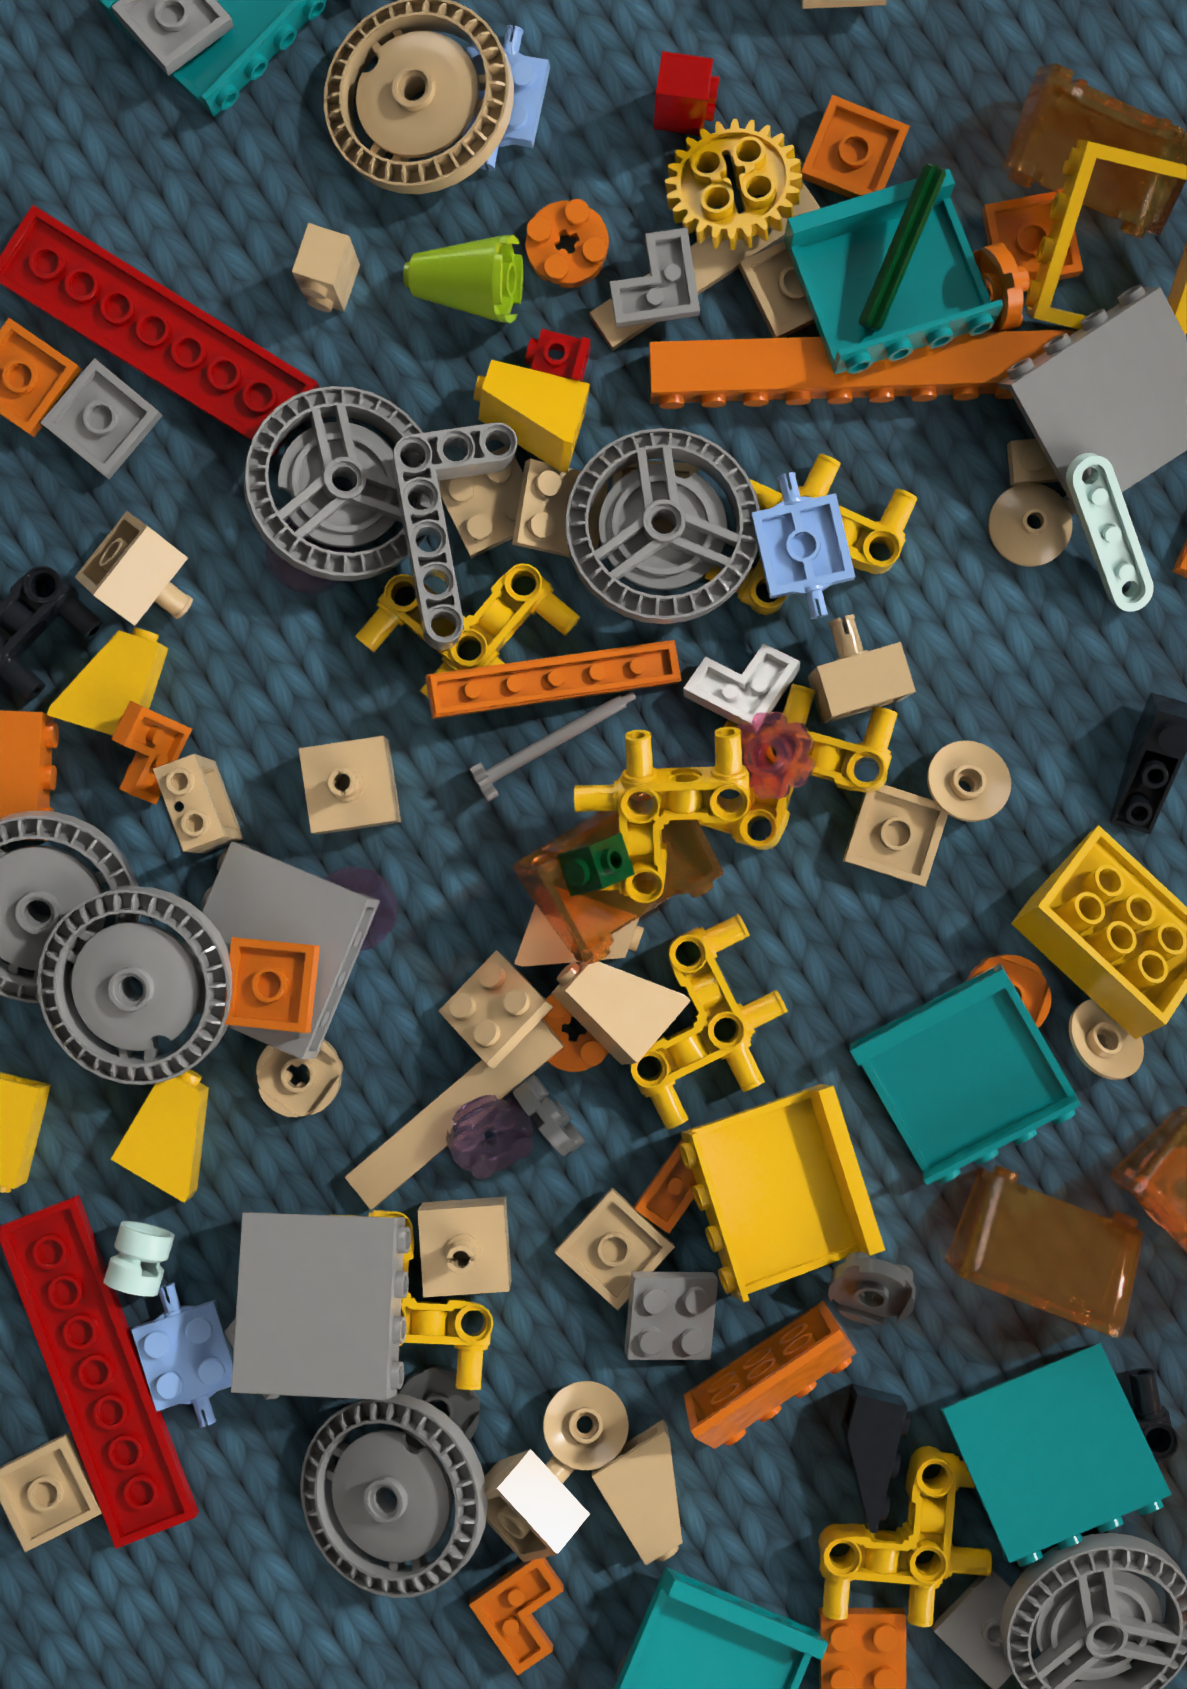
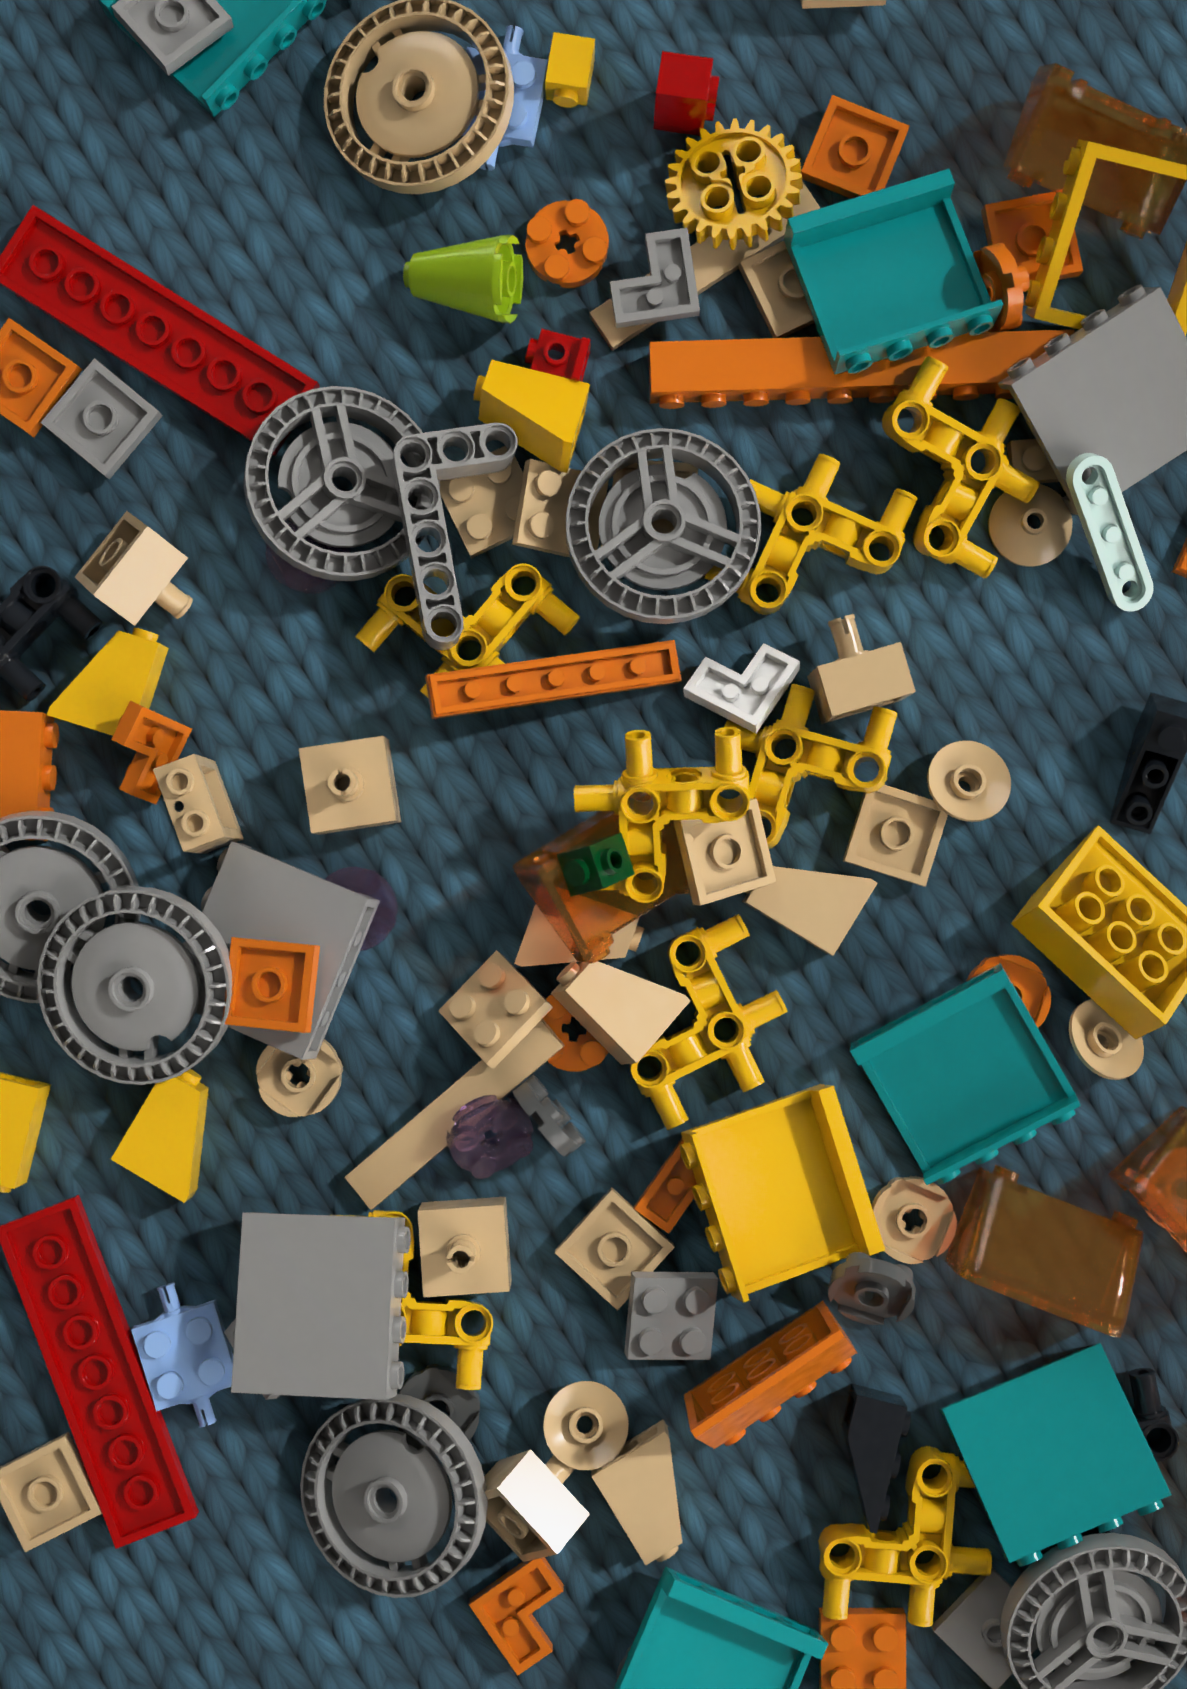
light aqua wheel [104,1221,175,1296] -> none
tan brick [292,223,360,312] -> none
light grey piece [469,692,636,802] -> none
plant [736,712,815,799] -> none
light blue plate [751,472,855,619] -> none
dark green axle [859,163,946,332] -> none
none -> yellow brick [545,32,595,108]
none -> tan plate [673,798,776,906]
none -> tan slope [742,866,878,956]
none -> tan plate [871,1176,957,1264]
none -> yellow pin [882,356,1040,578]

